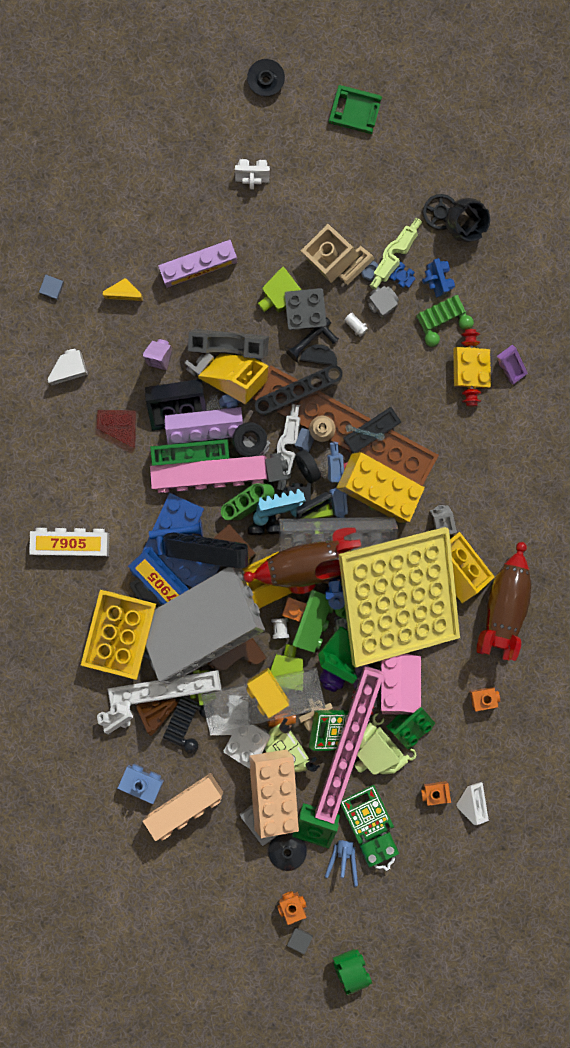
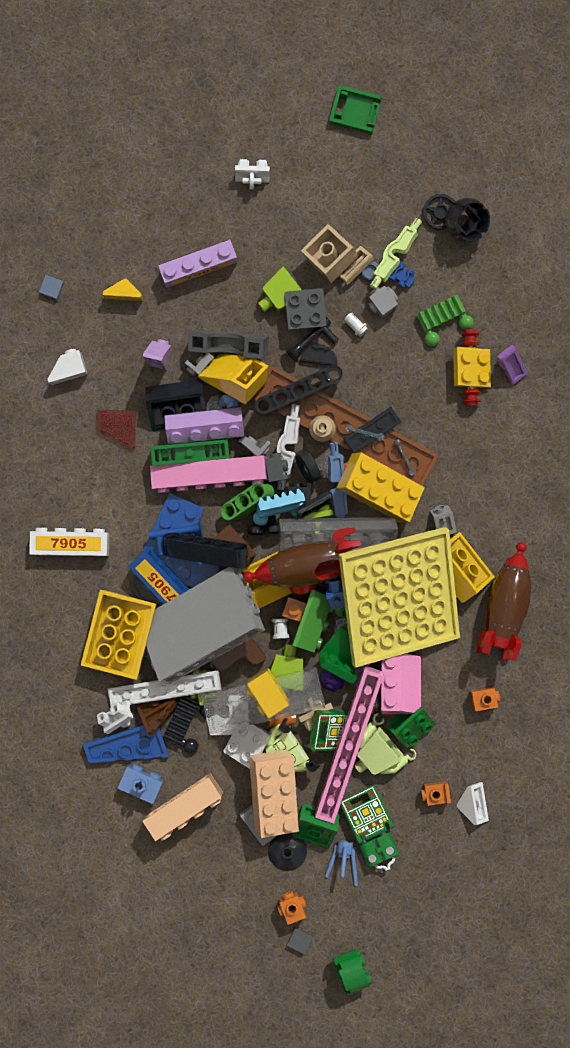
black tyre [232,422,267,457] -> none
black dish [247,59,285,97] -> none
sand blue tile [295,428,314,452] -> none
blue hips [422,258,455,297] -> none
none -> blue wing [83,724,169,763]
none -> dark grey hinge [394,439,416,476]

